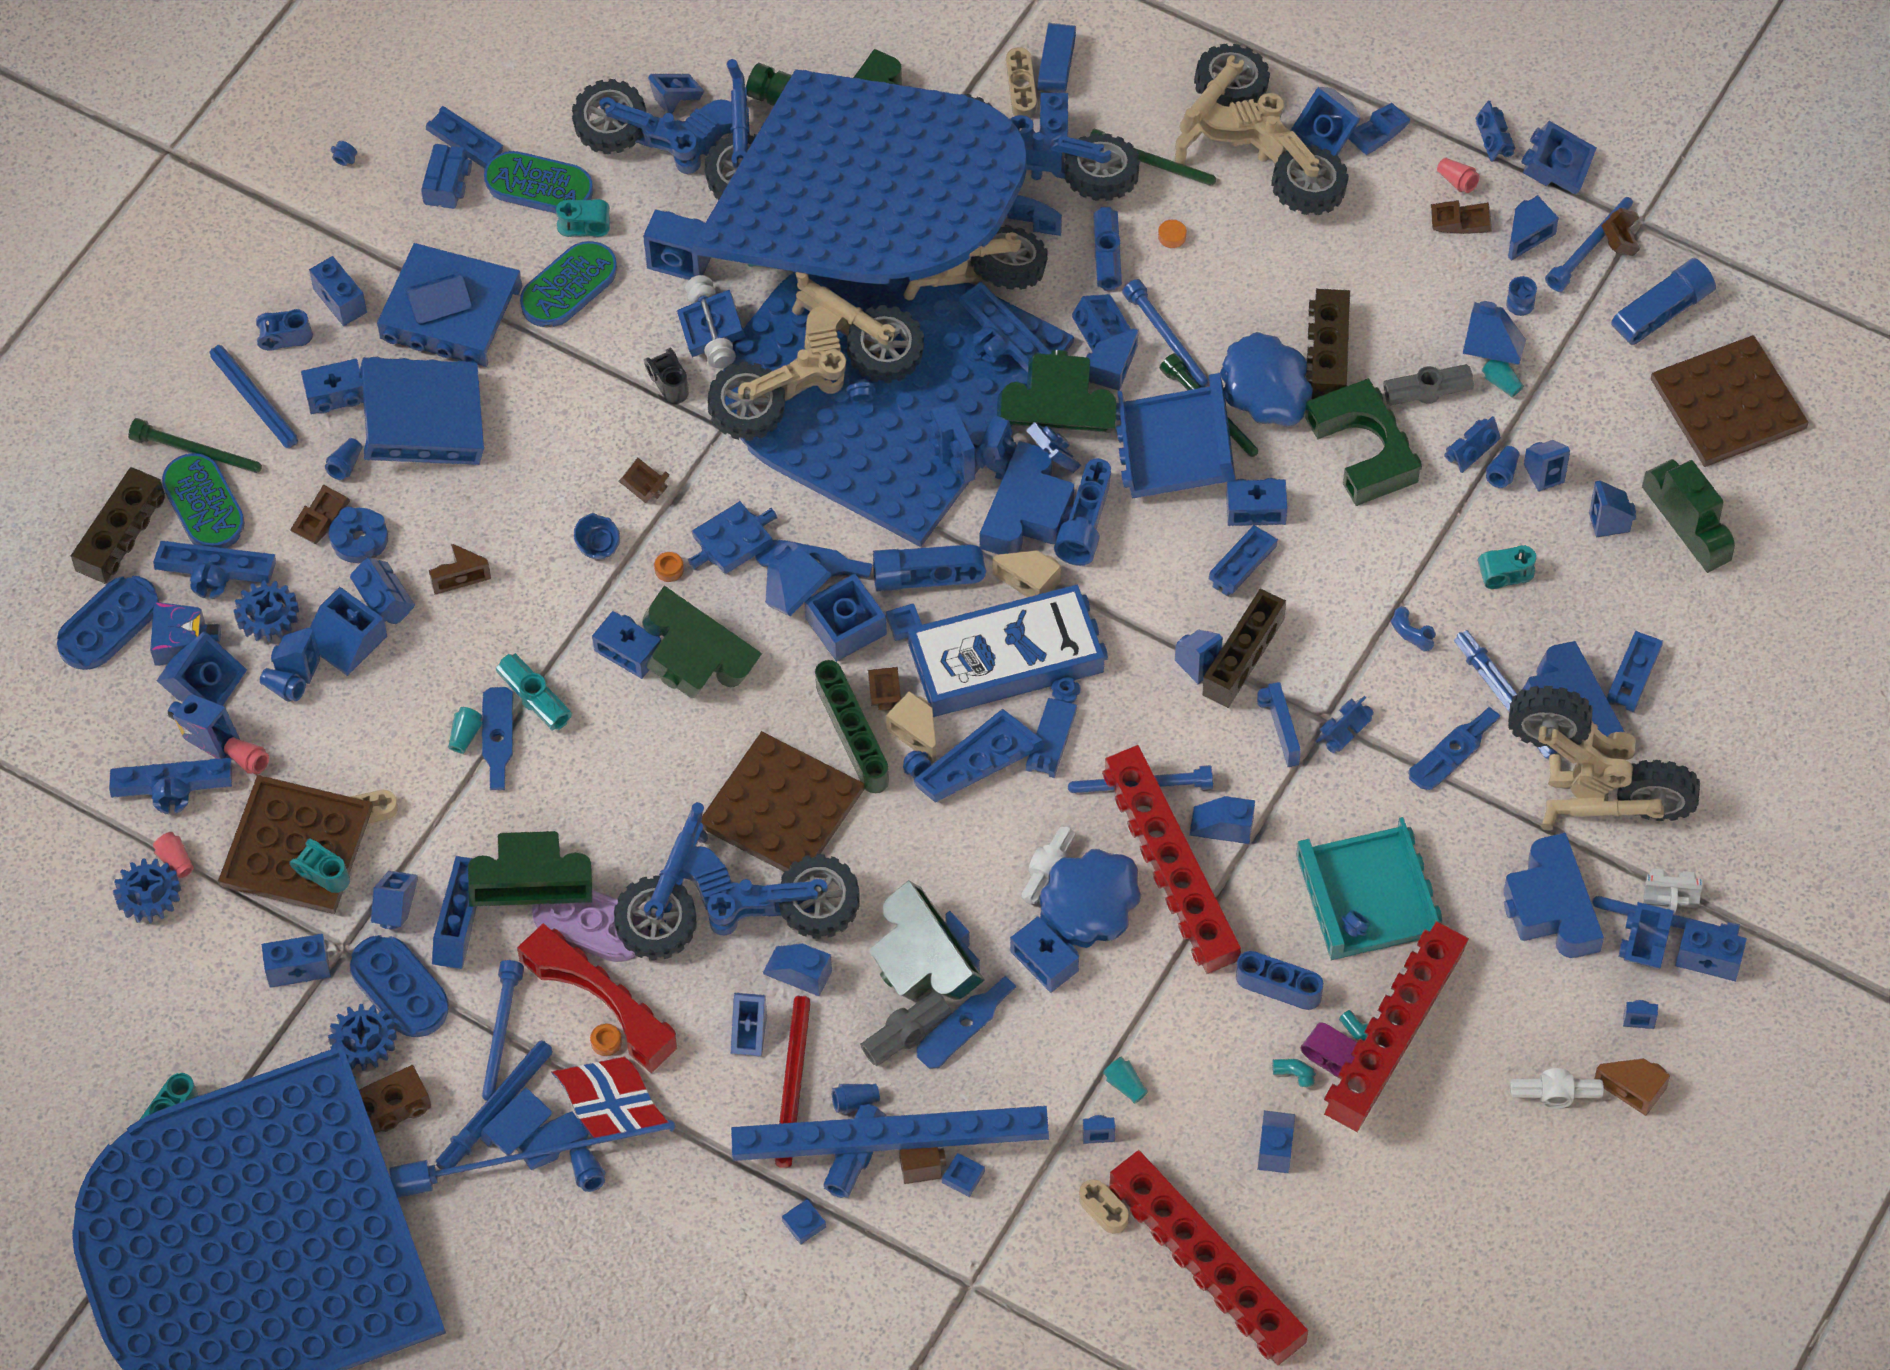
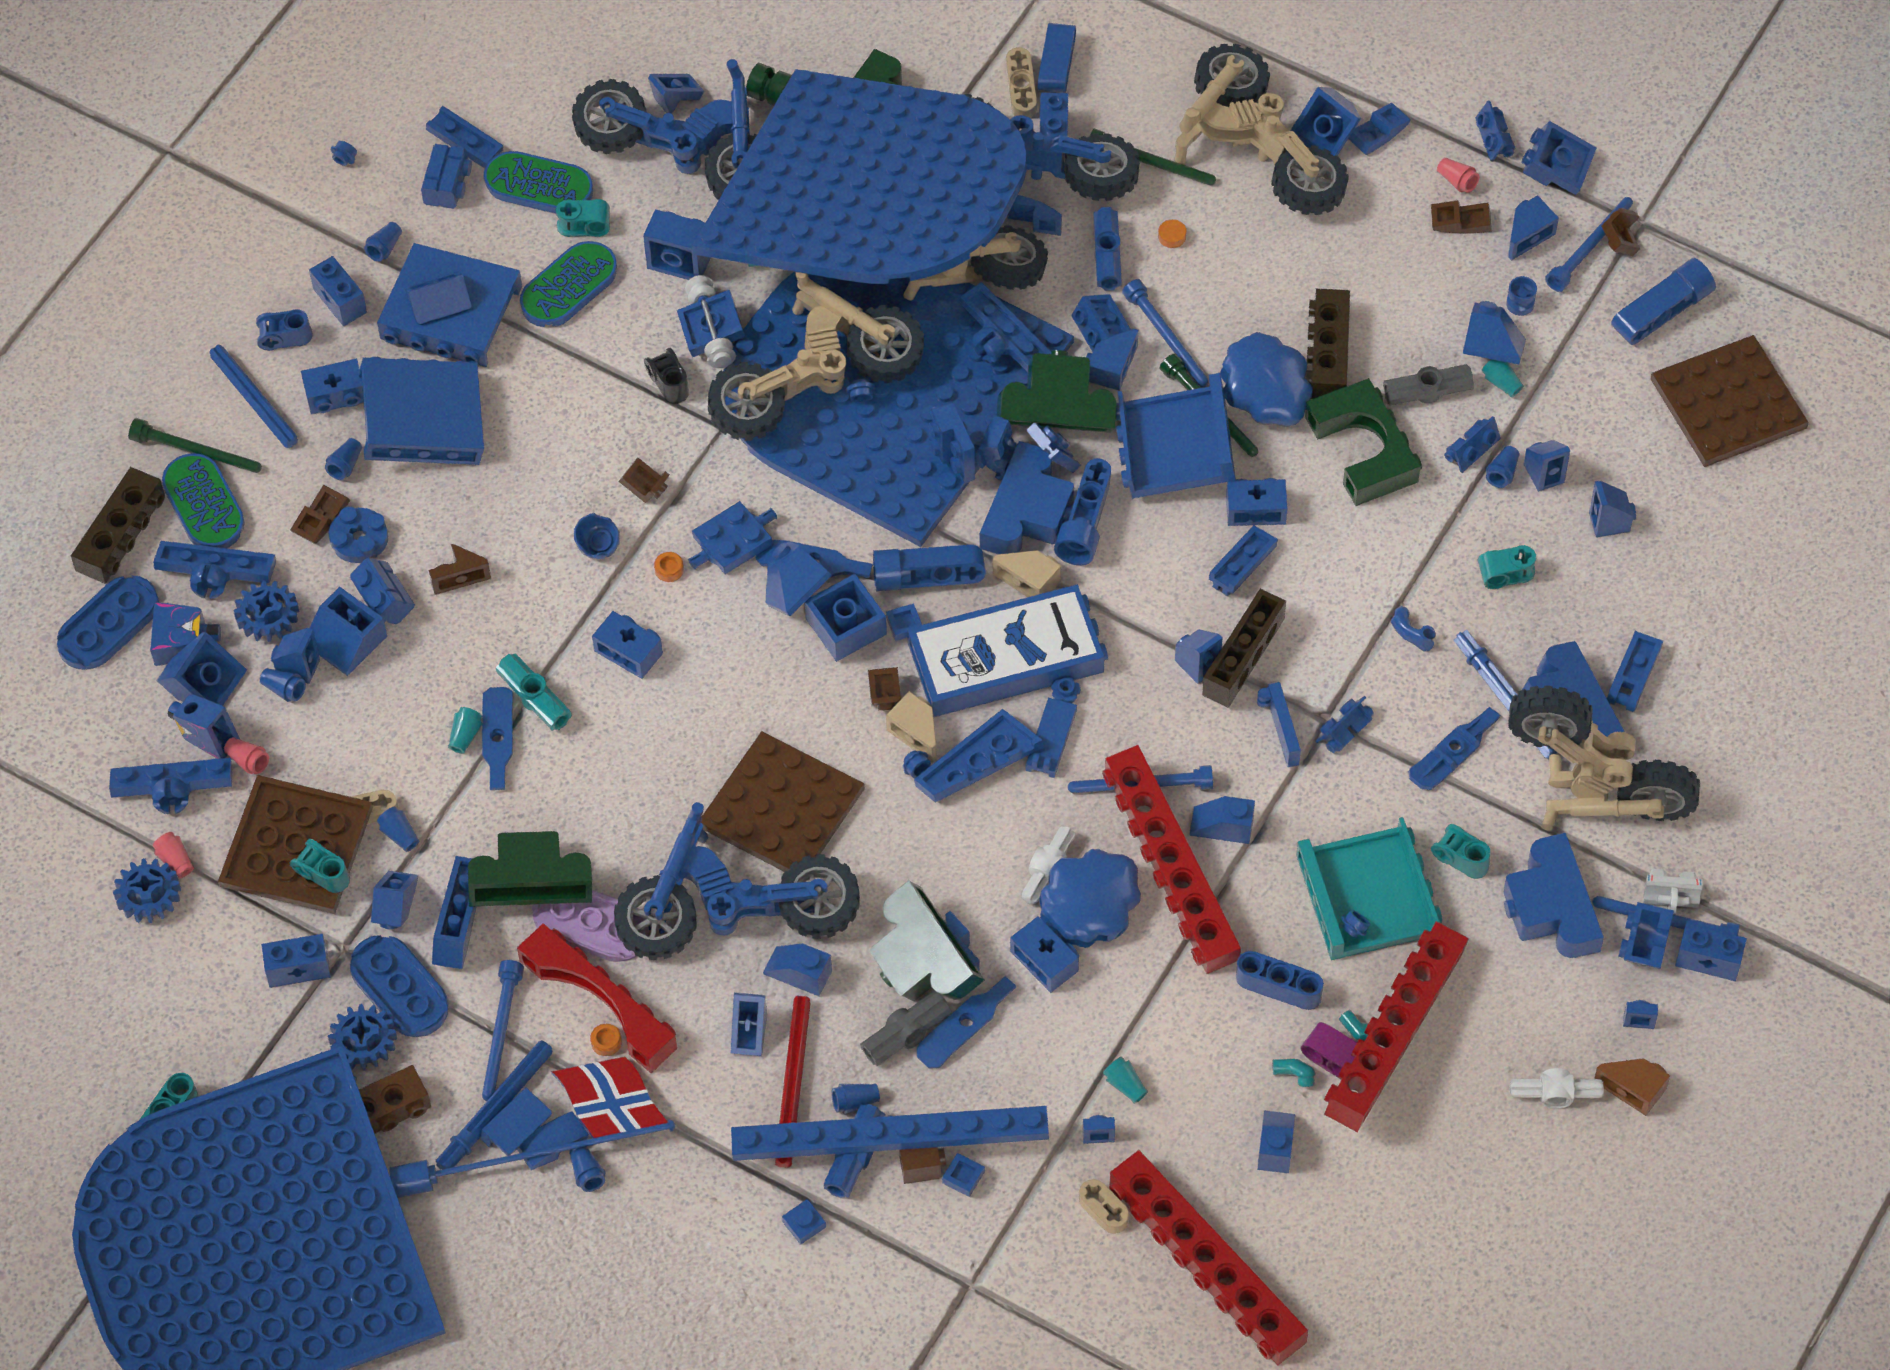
dark green brick [642,585,762,698] -> none
dark green beam [815,660,889,794] -> none
dark green brick [1642,459,1735,573] -> none
none -> blue cone [364,222,402,262]
none -> blue cone [377,806,420,852]
none -> teal piece [1430,824,1490,879]

